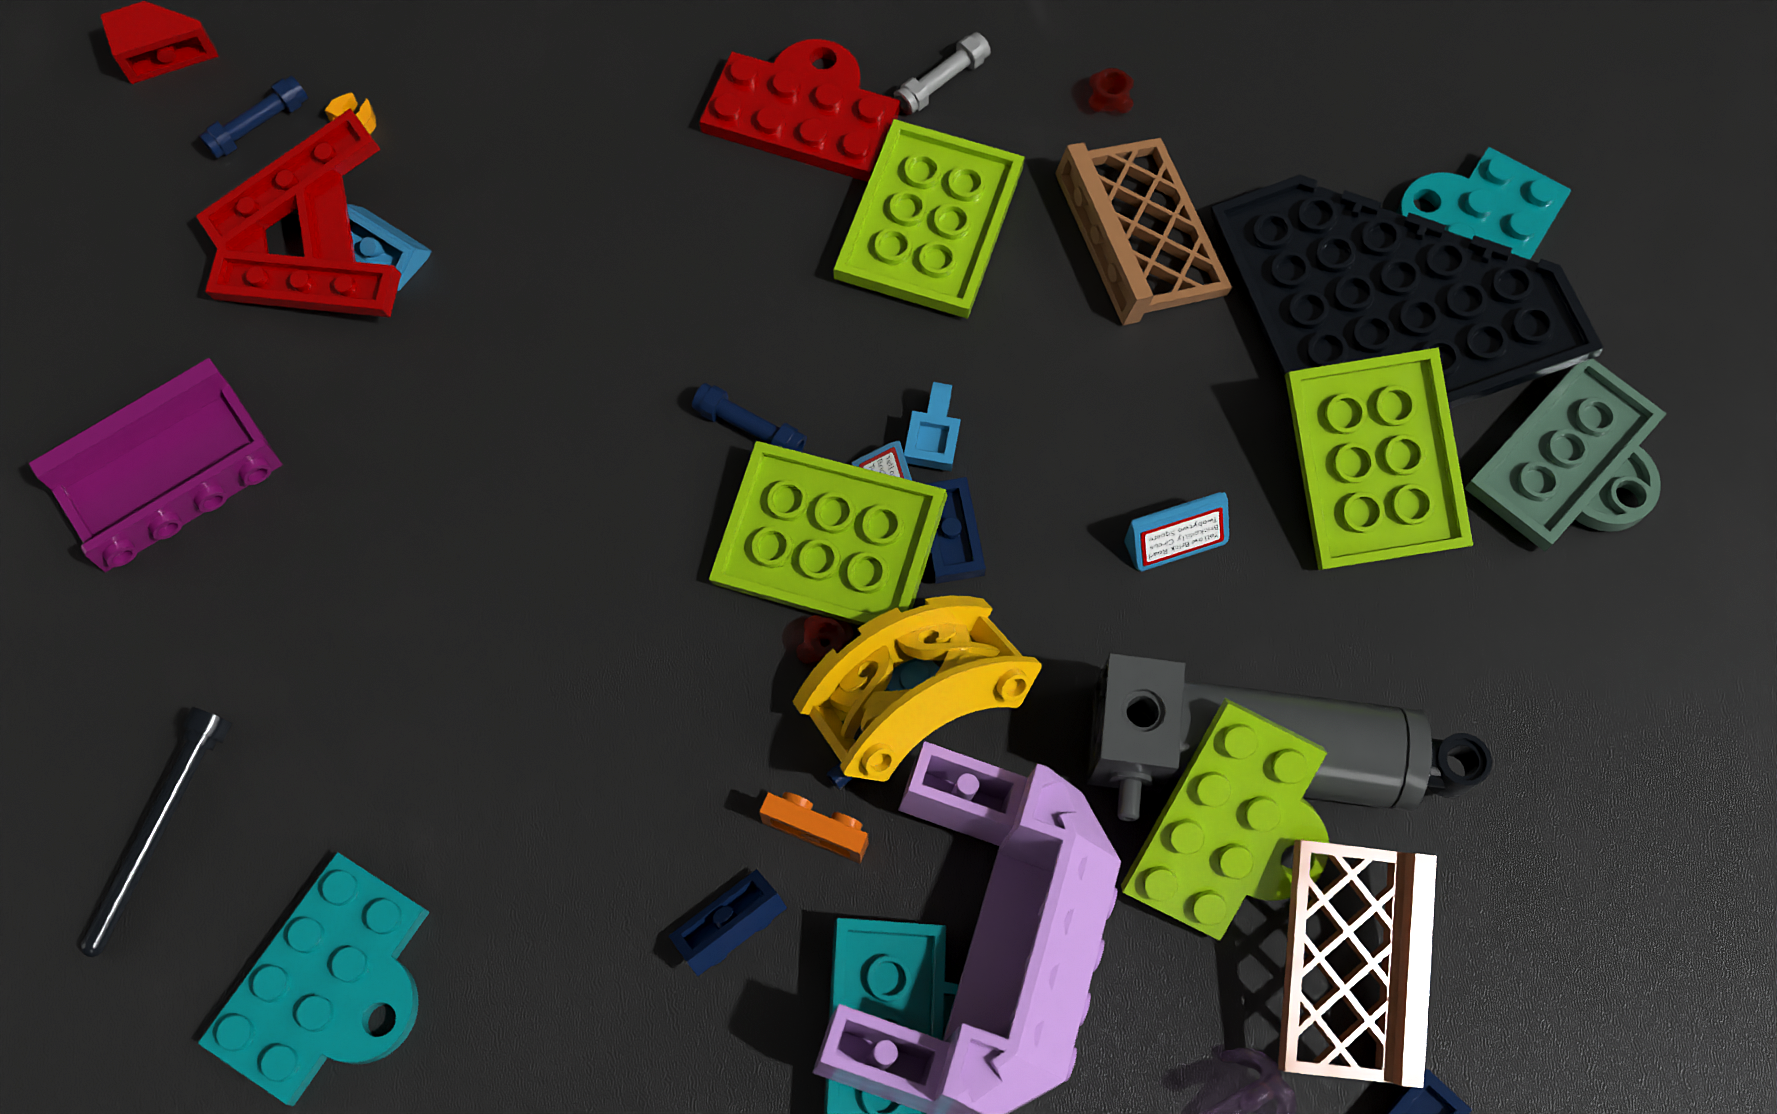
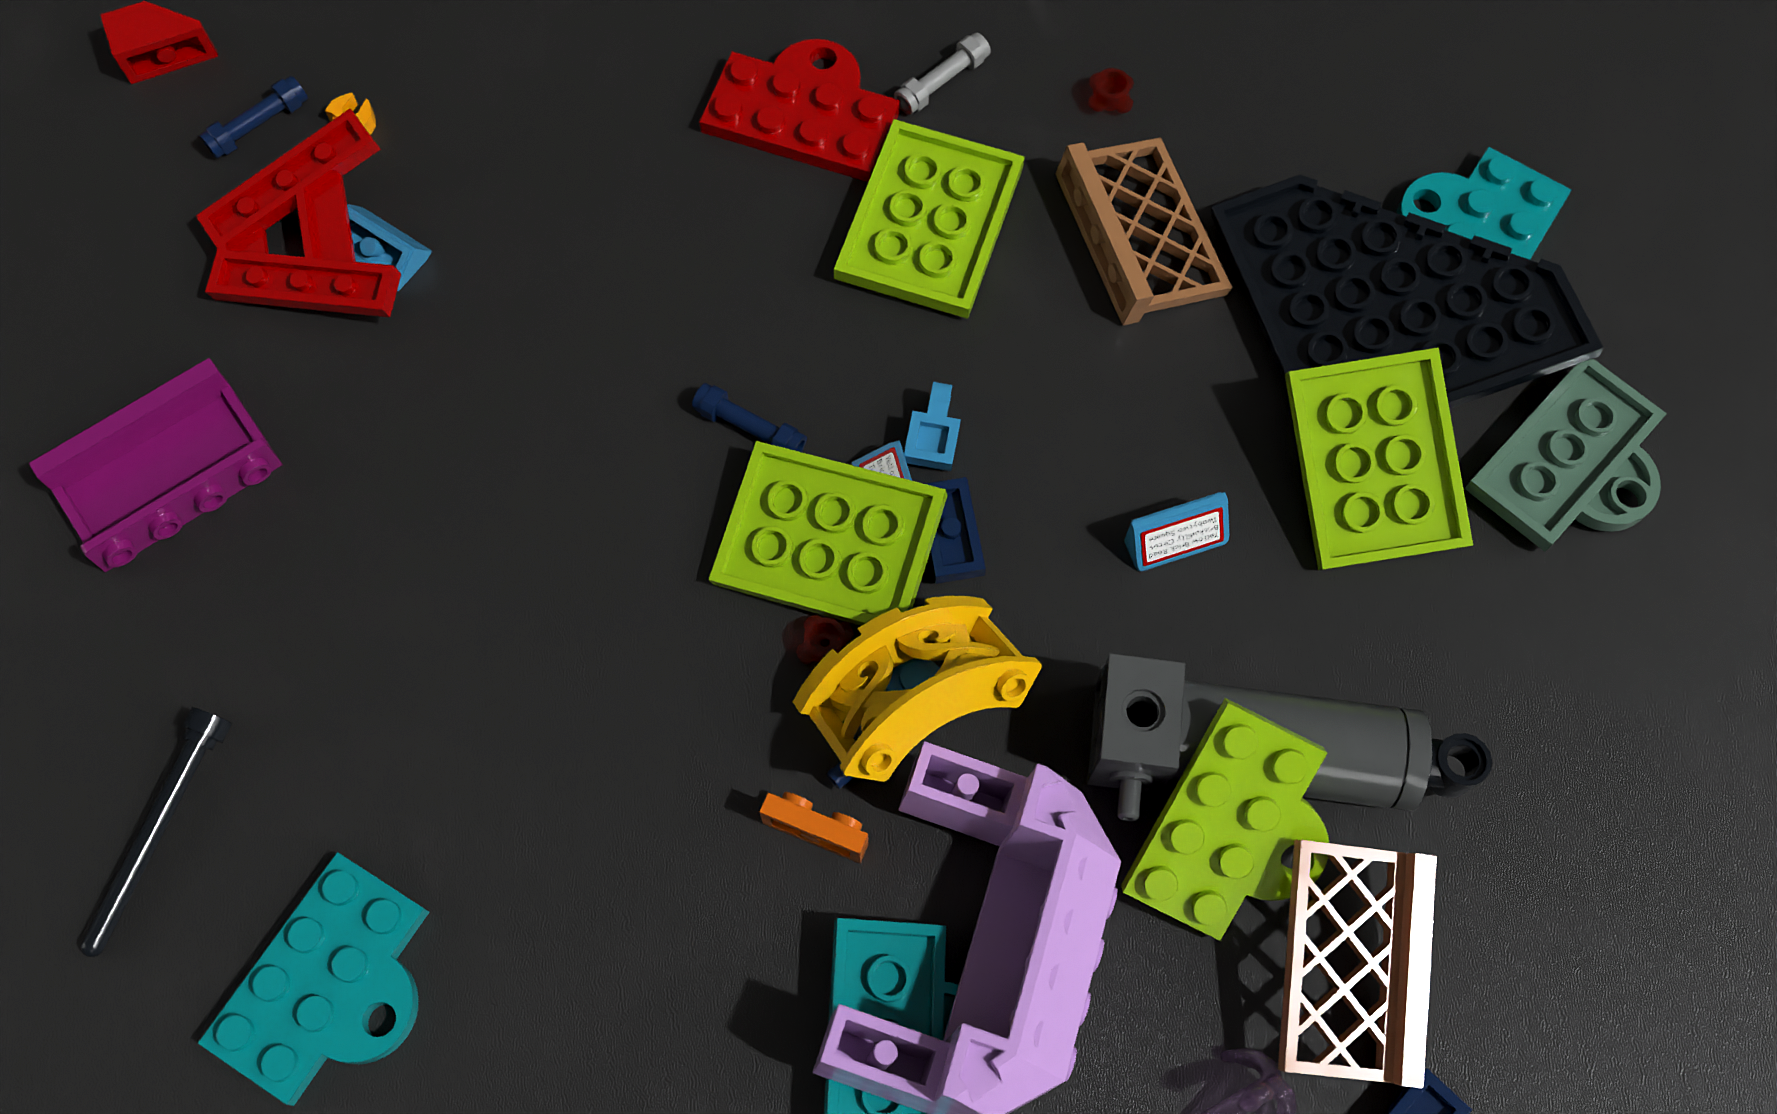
dark blue plate [669,869,787,977] -> none

